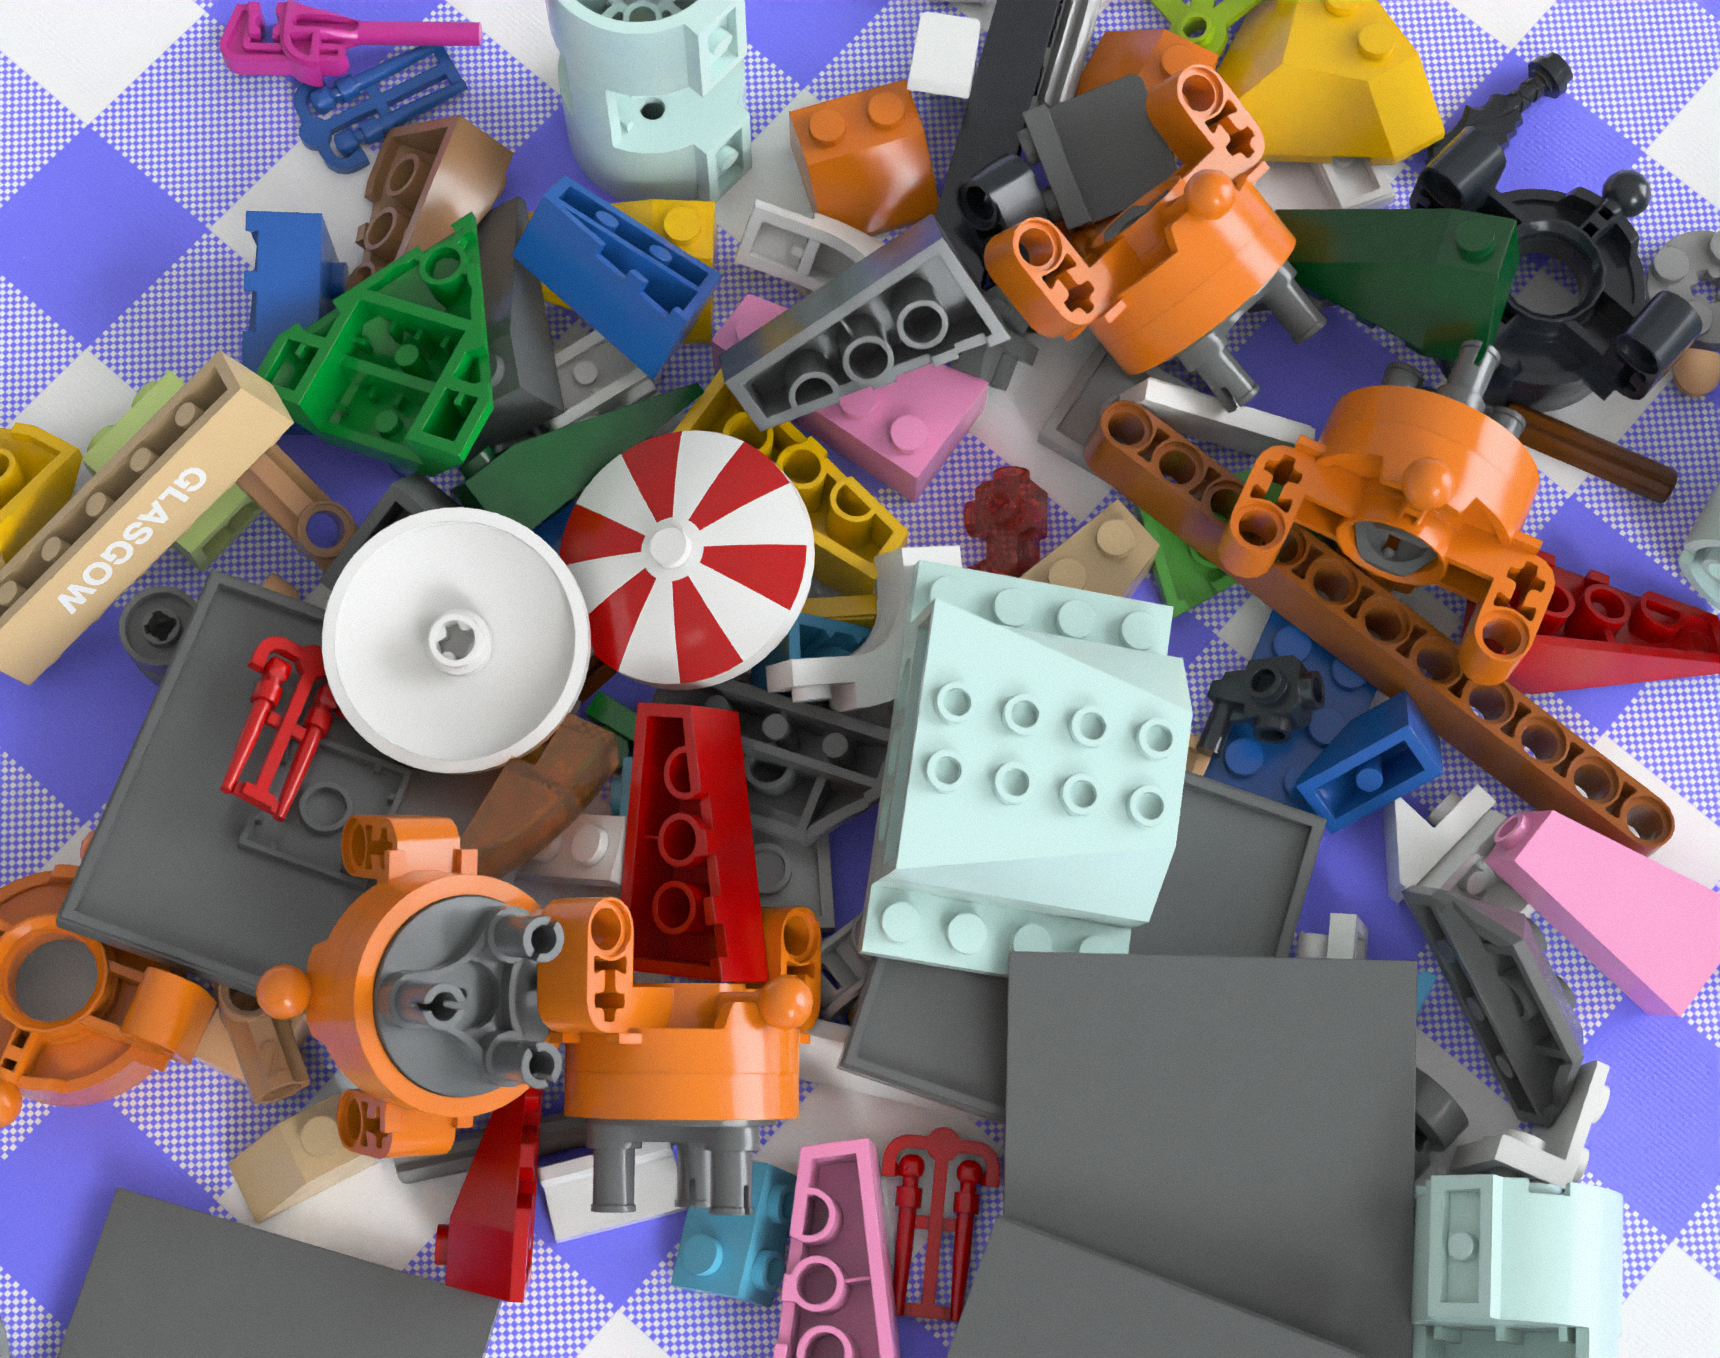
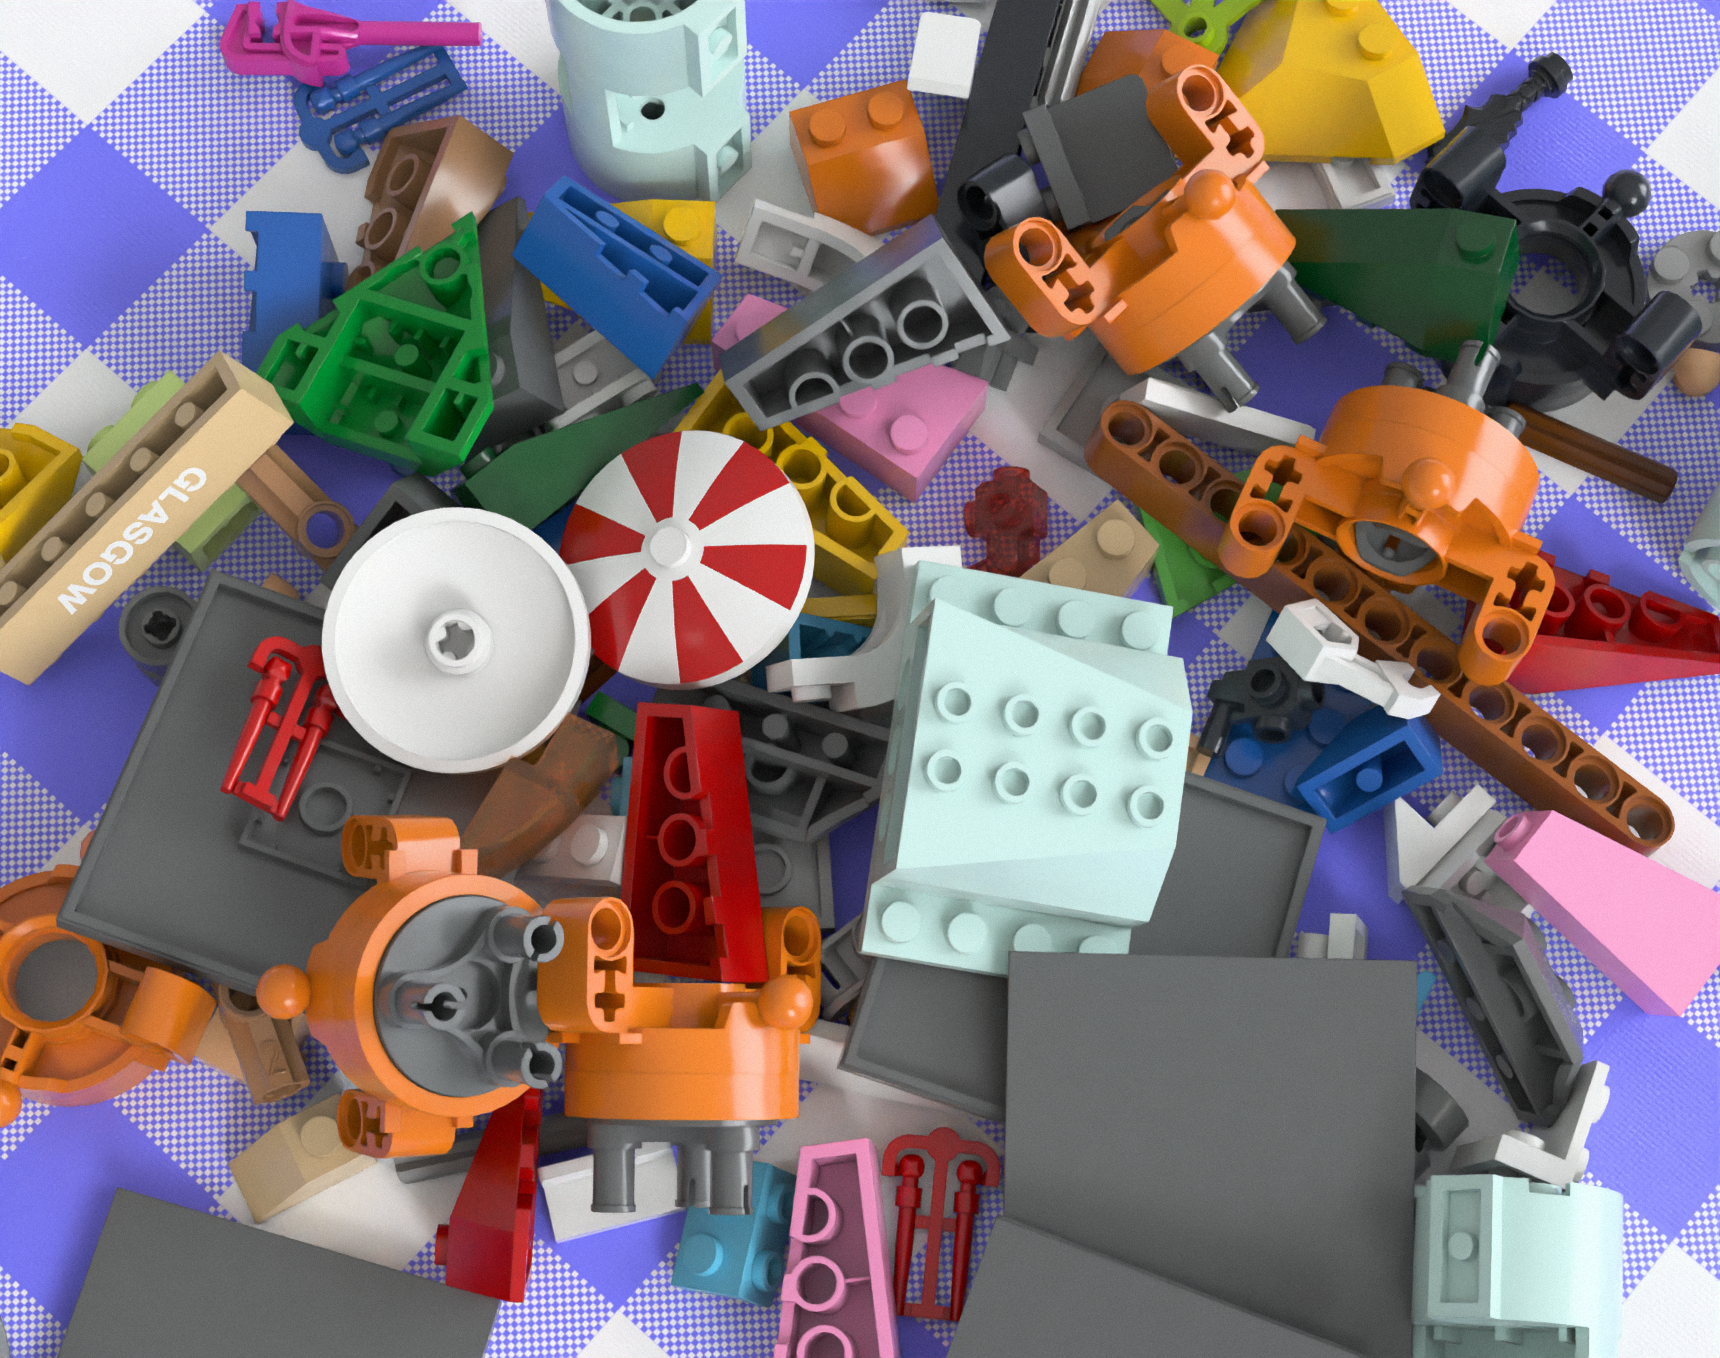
none -> white piece [1266,598,1441,719]

